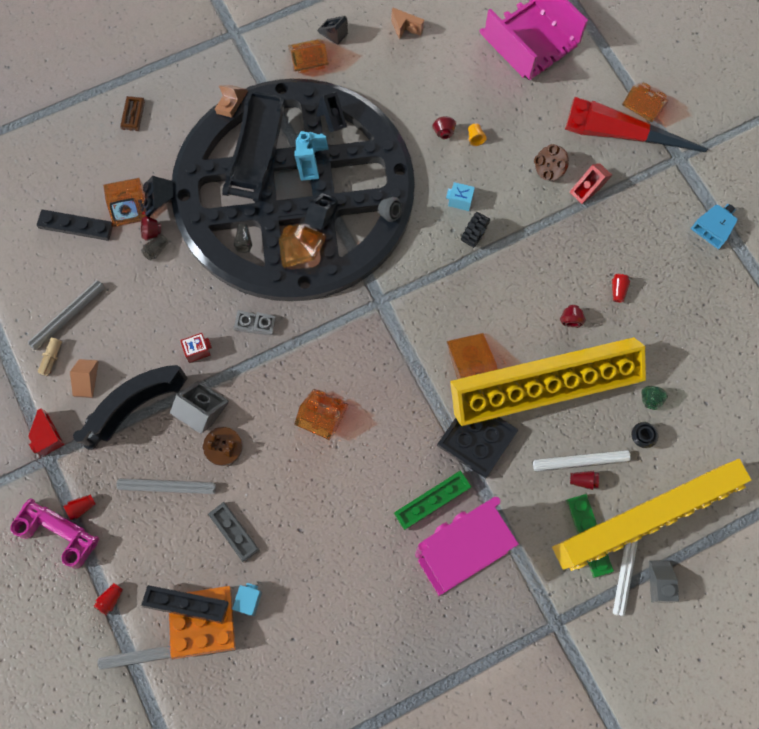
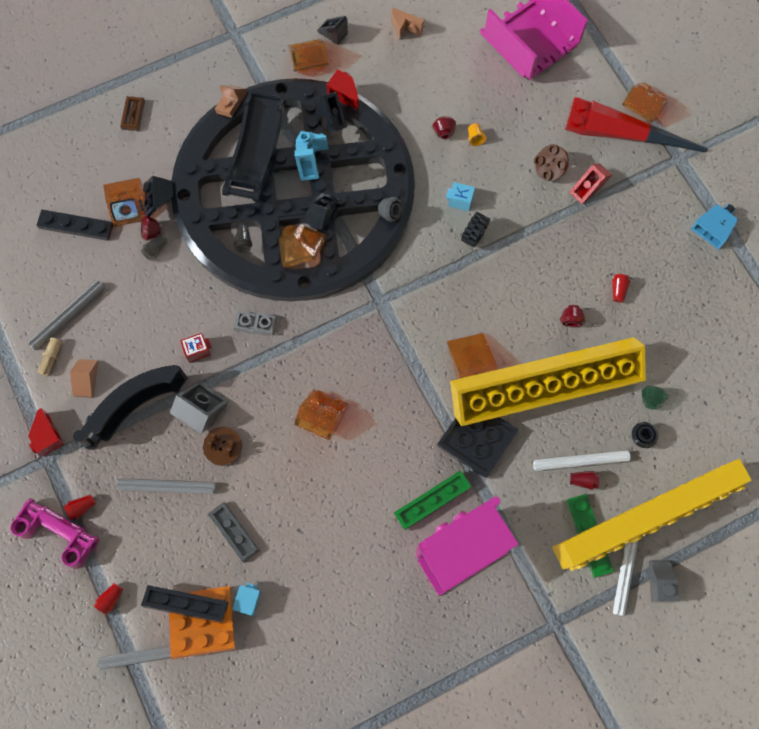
none -> red slope [326,69,359,110]

